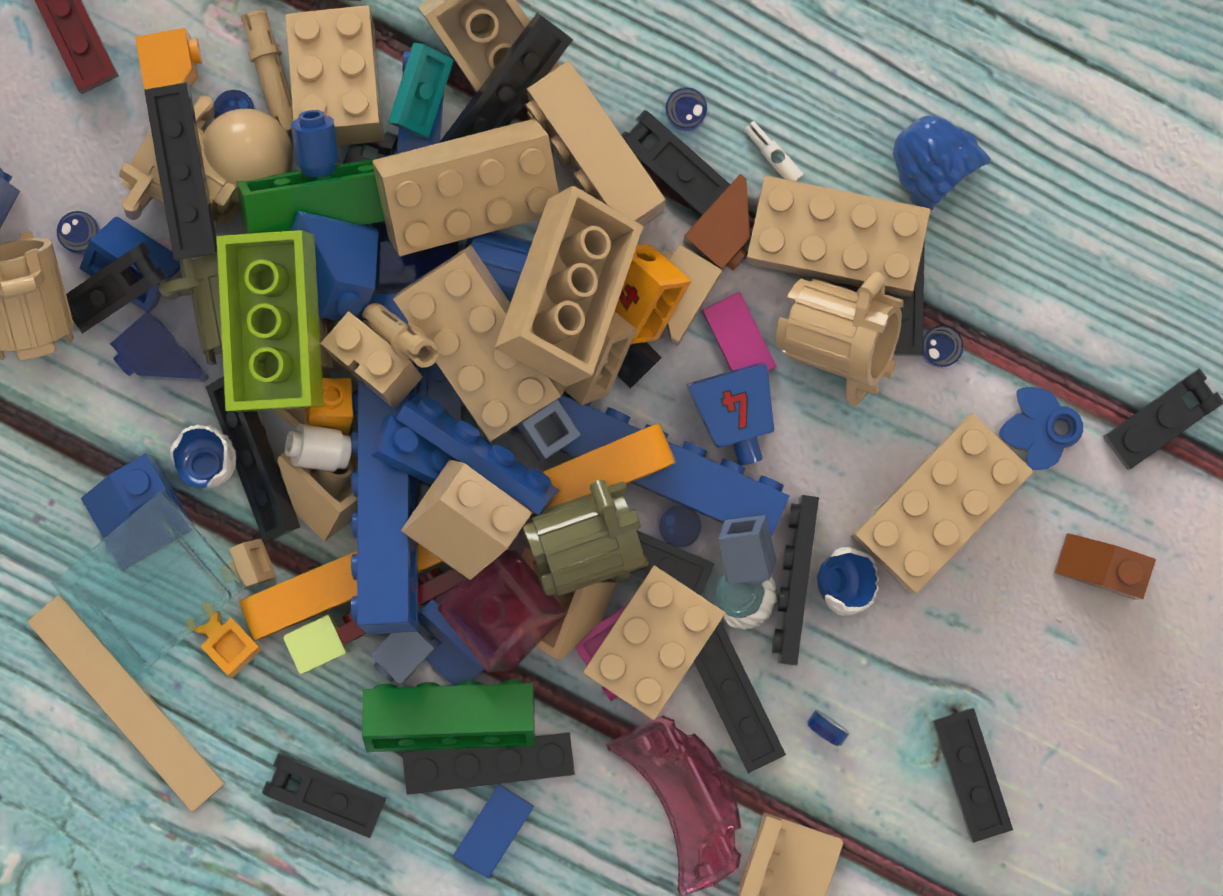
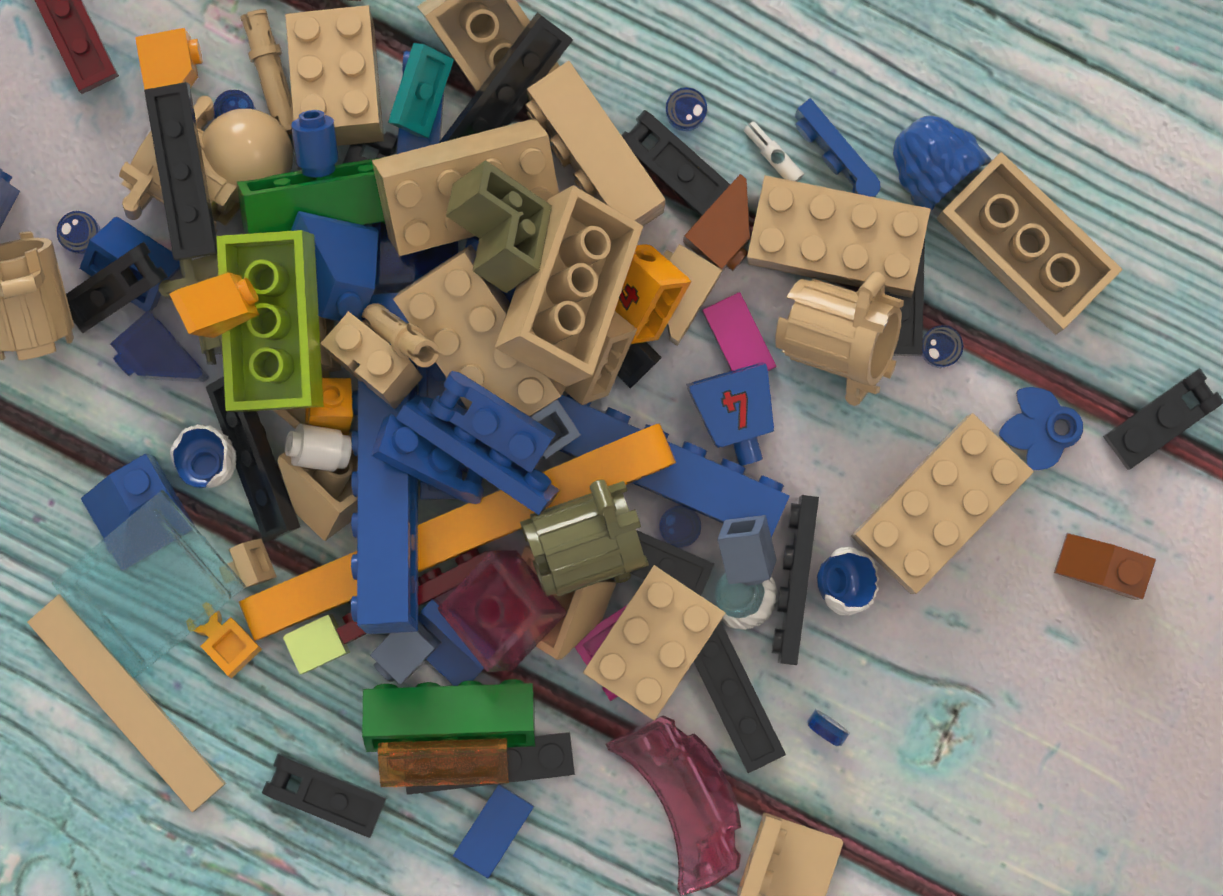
tan slope [401,460,532,580] -> none
black plate [932,708,1013,843] -> none
none -> light orange slope [169,272,260,338]
none -> clear orange plate [378,739,509,787]
none -> blue plate [429,371,556,473]
none -> olive brick [446,160,552,293]
none -> blue plate [795,98,881,197]
none -> tan brick [936,152,1123,335]

